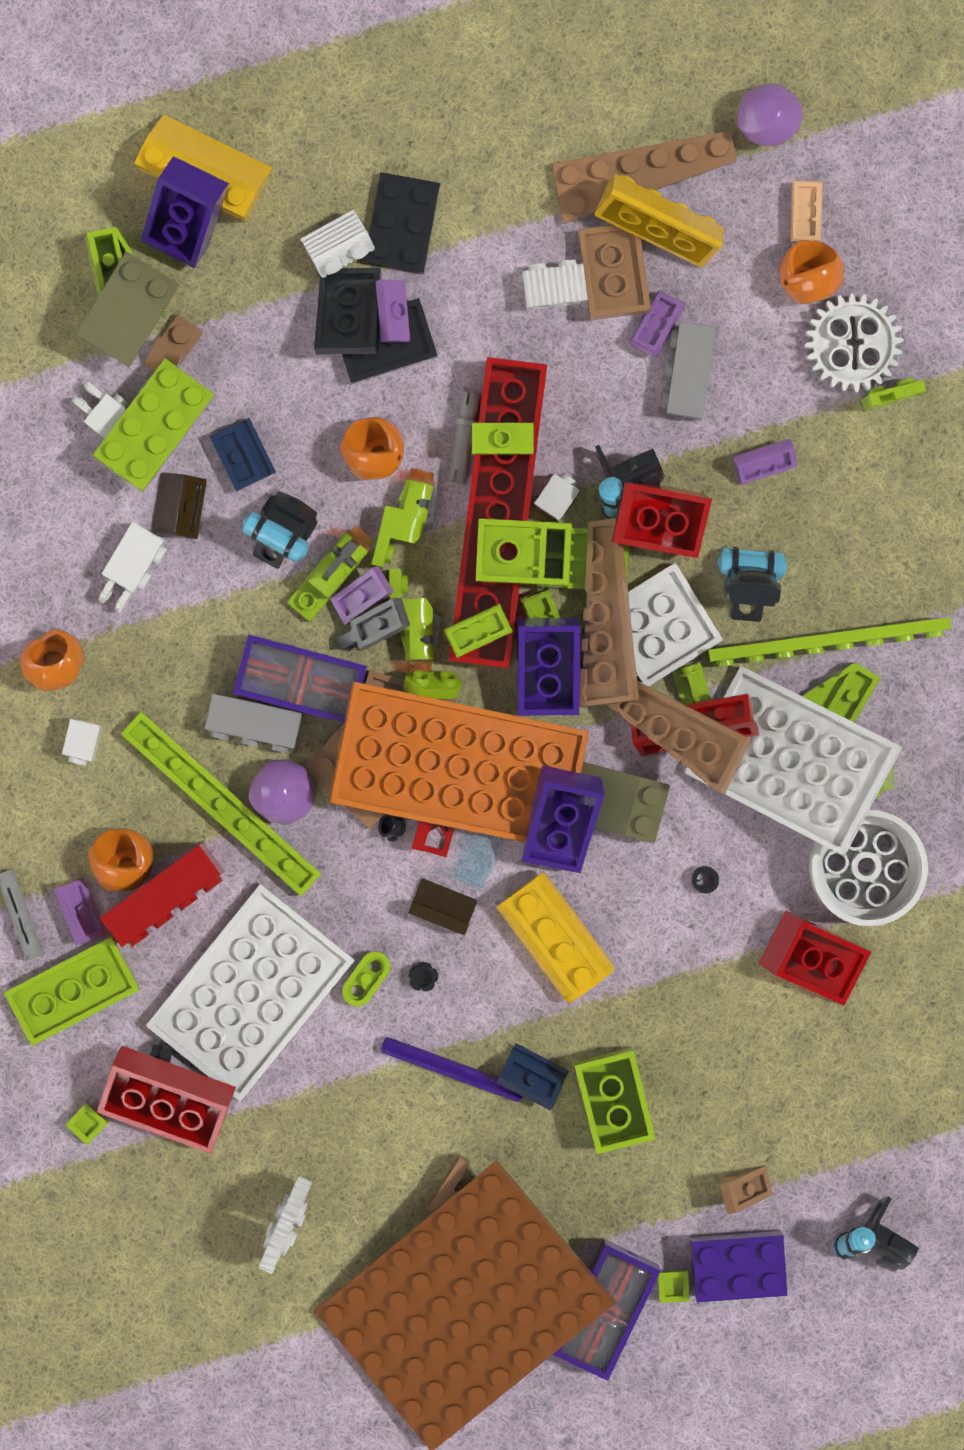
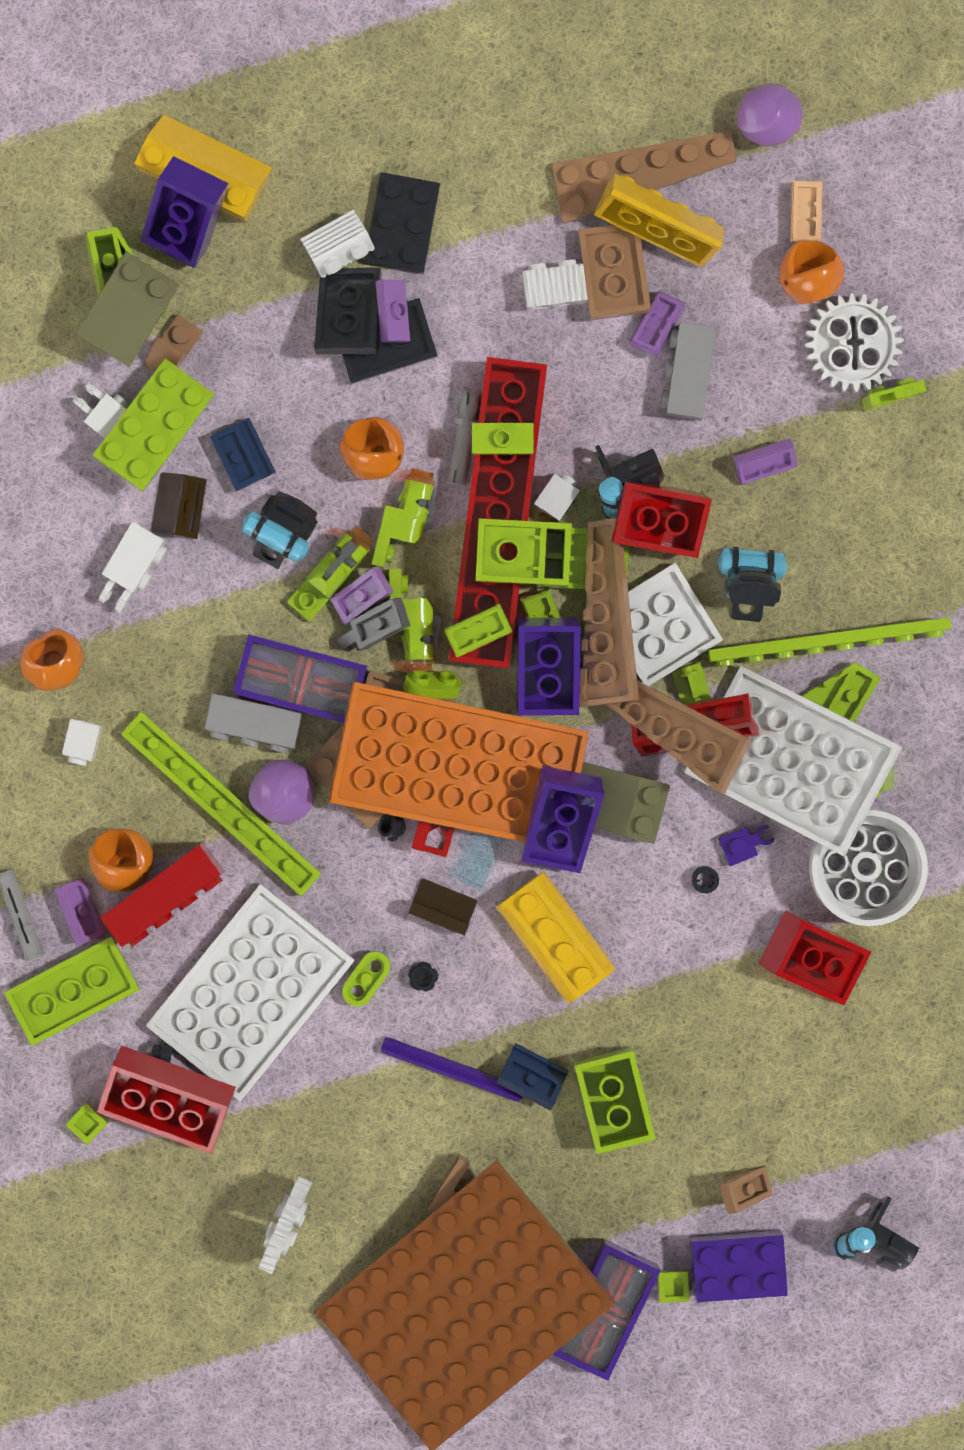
none -> dark purple plate [718,825,775,867]

